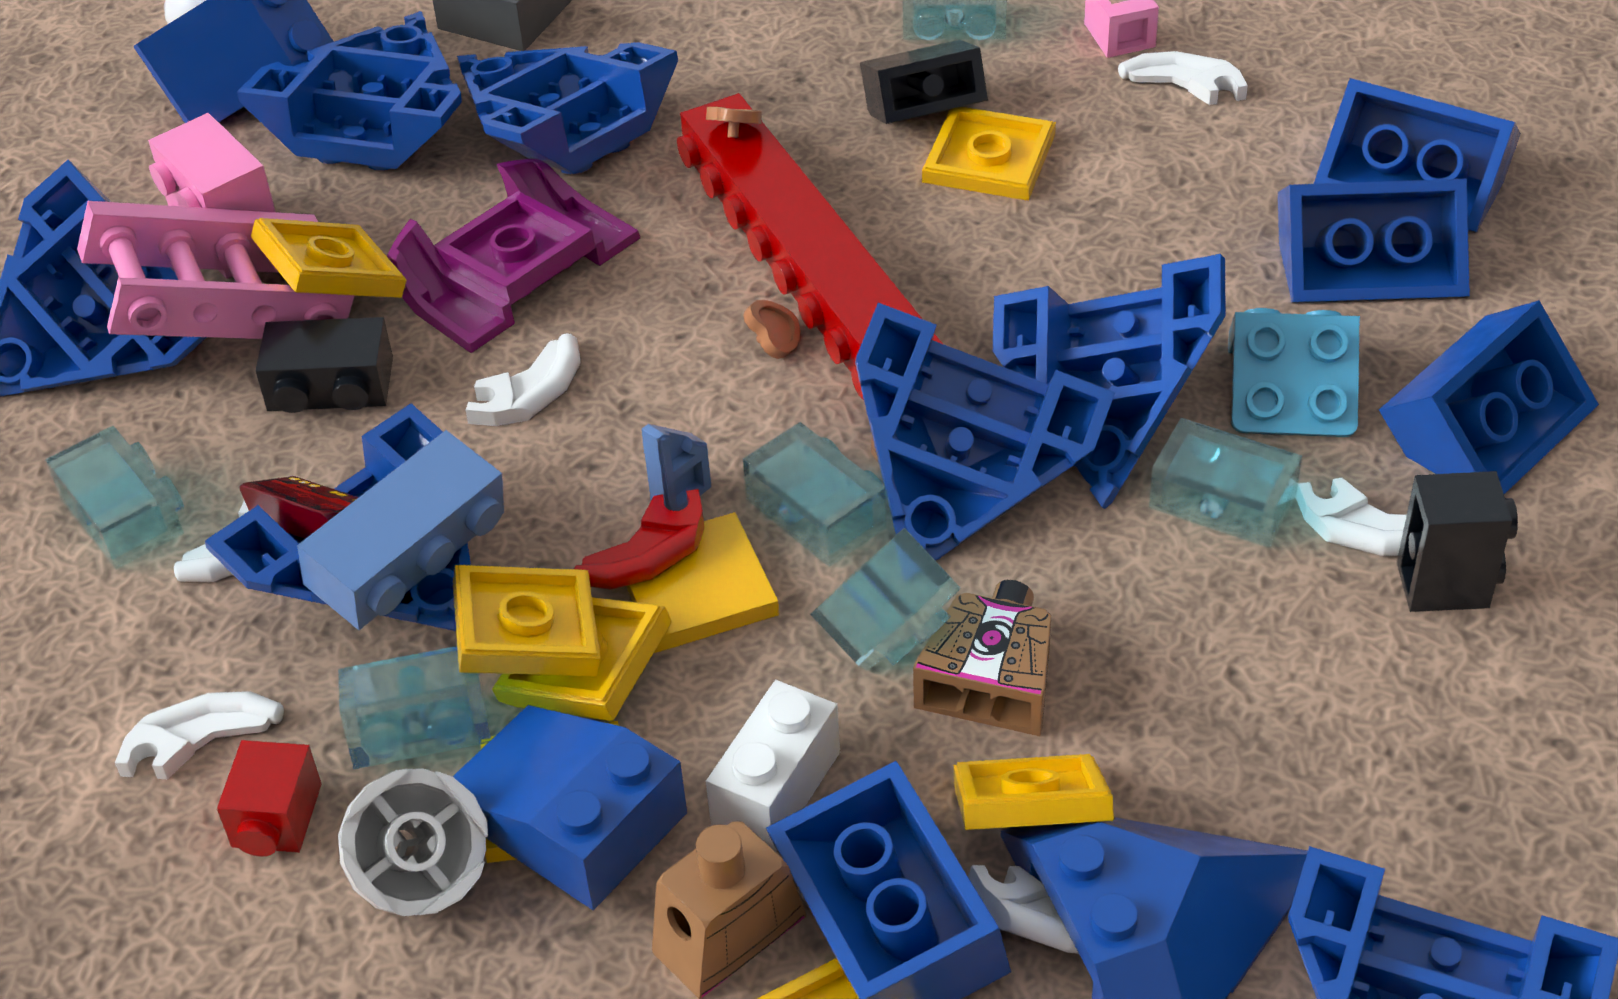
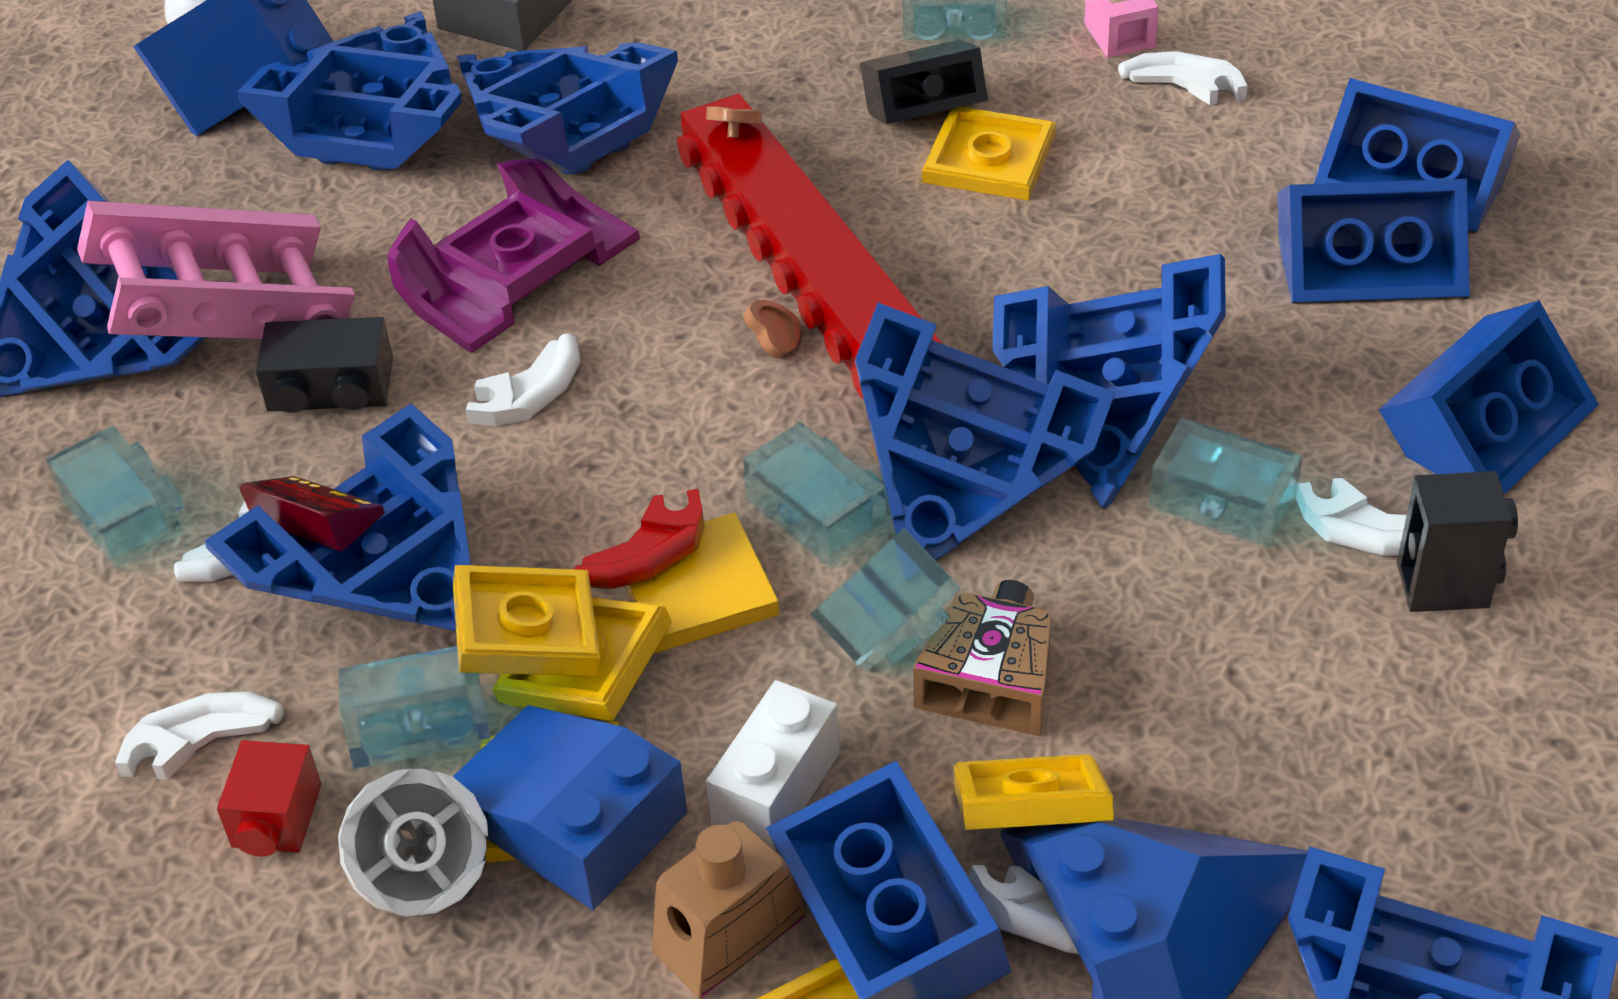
bright pink brick [148,113,275,279] -> none
yellow tile [251,218,407,298] -> none
medium blue brick [297,430,504,630] -> none
medium blue tile [641,424,711,511] -> none
medium azure bracket [1228,308,1360,437] -> none

